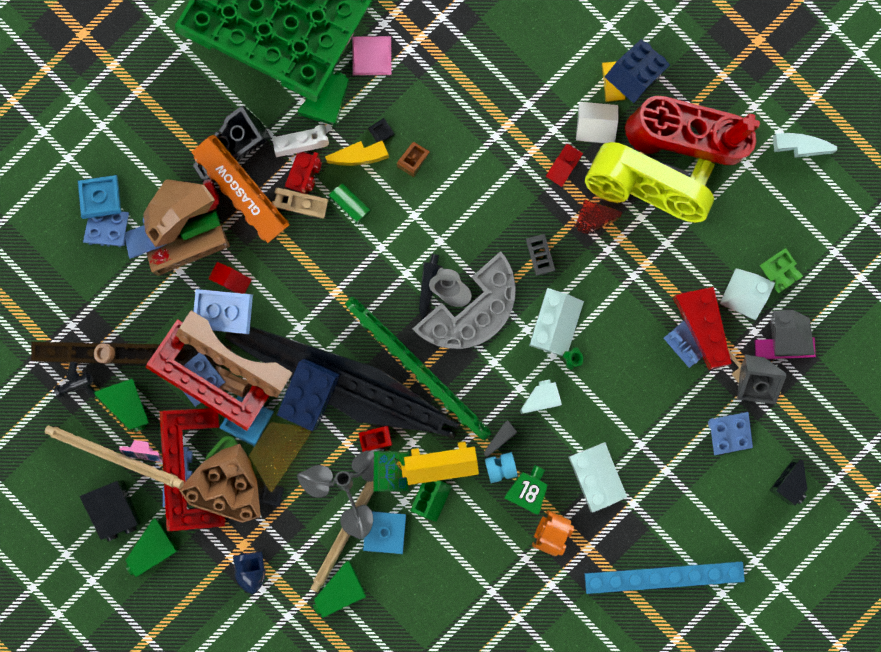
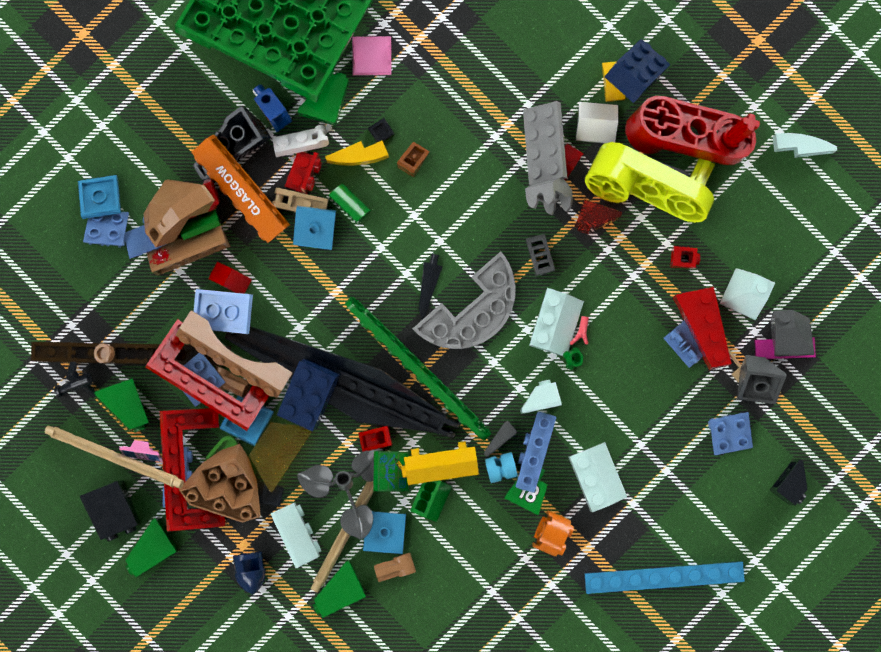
light grey piece [429,268,472,307] -> none
bright green plate [760,248,803,293] -> none
none -> blue torso [253,85,292,132]
none -> light aqua slope [271,503,321,568]
none -> dark azure plate [293,206,336,250]
none -> medium nougat piece [374,553,416,582]
none -> medium blue bracket [516,412,556,493]
none -> light grey hinge [523,101,573,215]
none -> coral bar [570,316,589,345]
none -> red brick [670,246,700,269]

